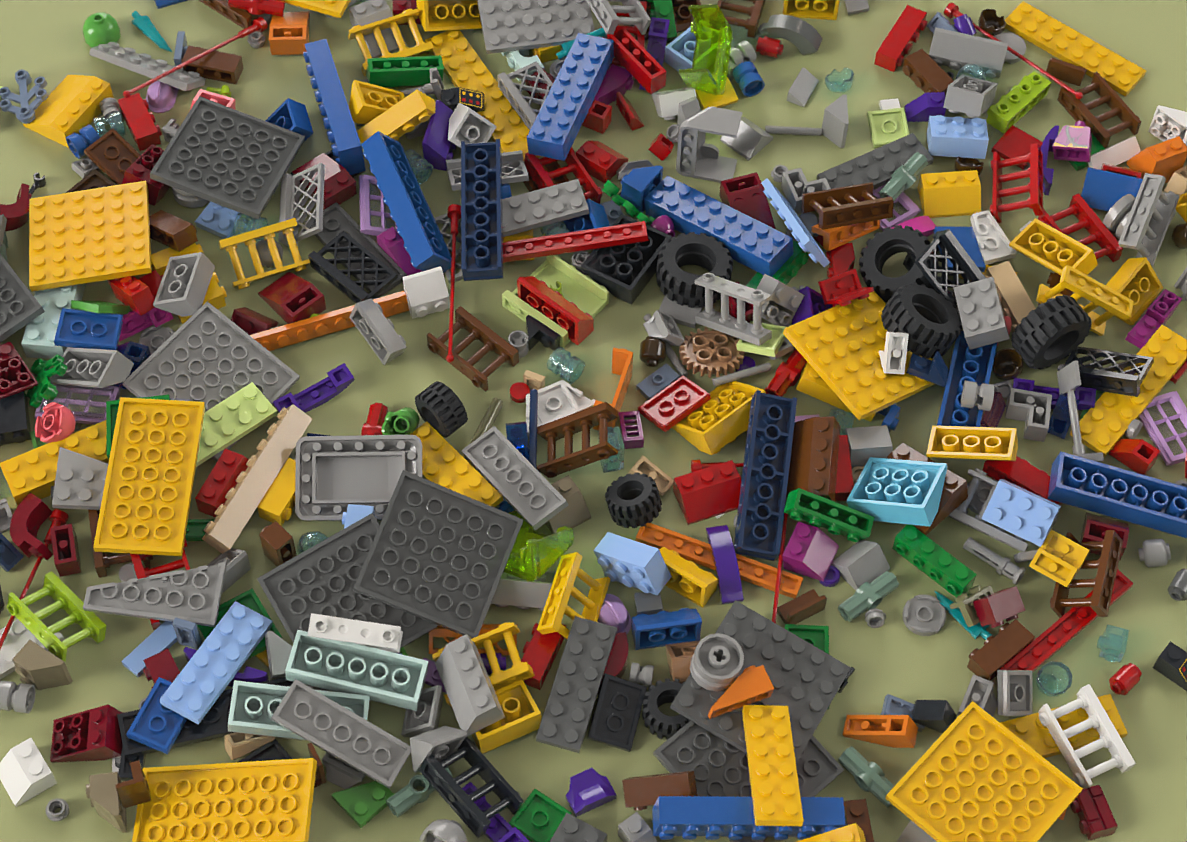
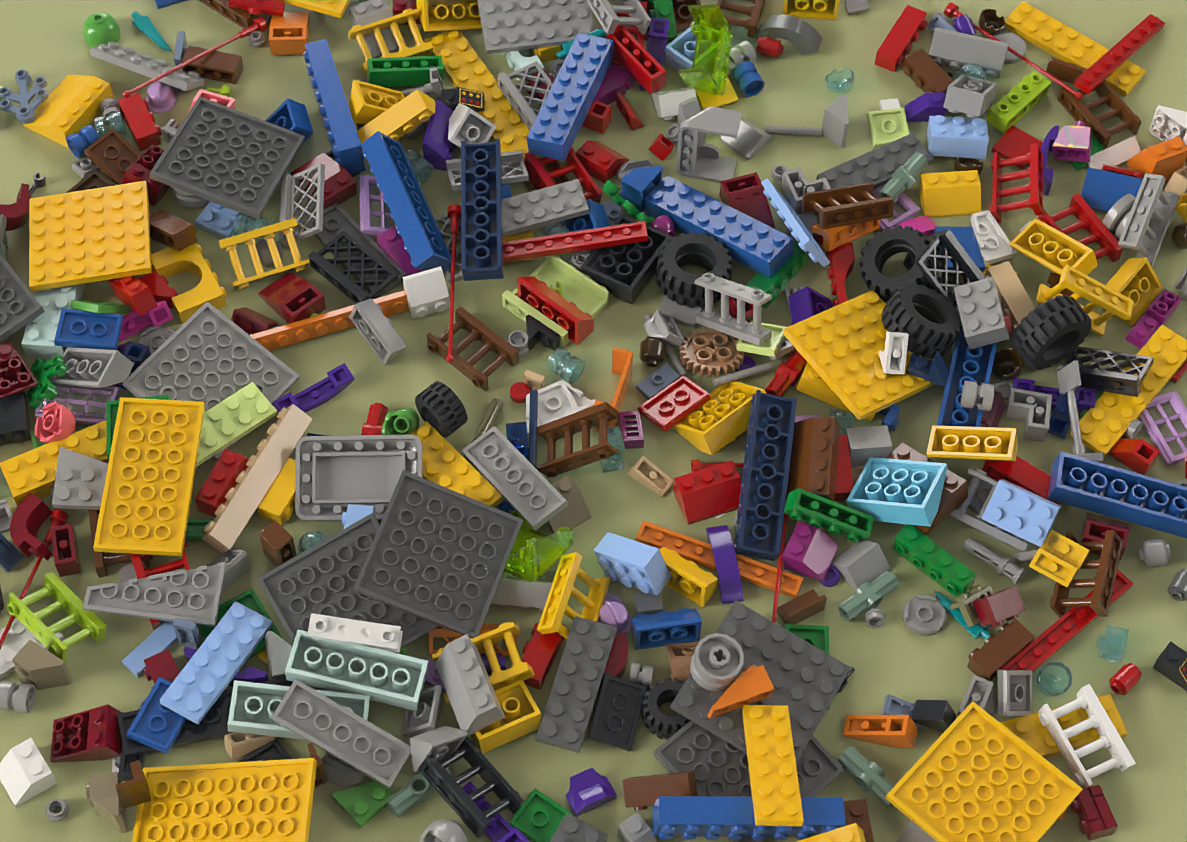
light grey slope [153,252,215,317] -> none
black tyre [605,473,662,529] -> none
light grey slope [756,274,805,327] -> none
light grey slope [787,67,819,107] -> none
red bracket [818,269,874,307] -> none
none -> red plate [1074,14,1165,95]

